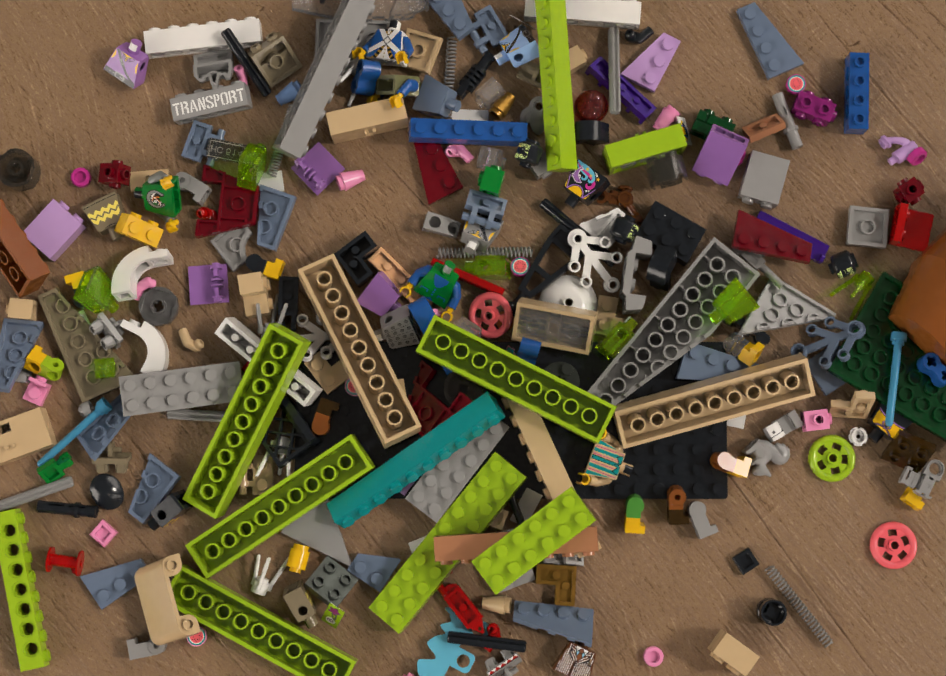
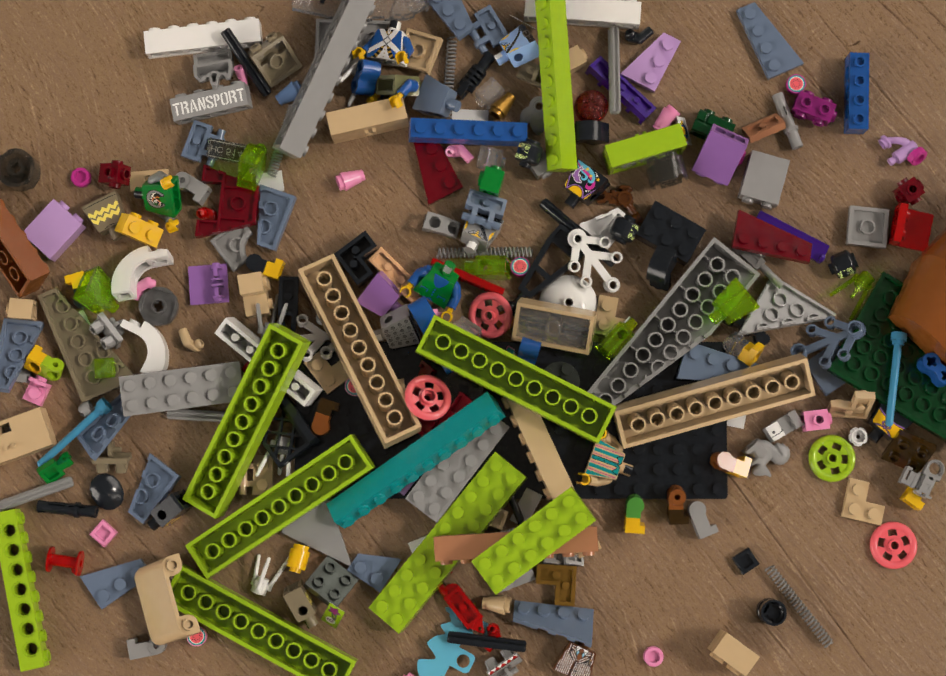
medium lavender torso [104,39,149,89] -> none
medium lavender hinge [291,142,345,196] -> none
light grey plate [619,236,652,315] -> none
none -> coral plate [405,374,451,421]
none -> tan plate [841,478,885,526]

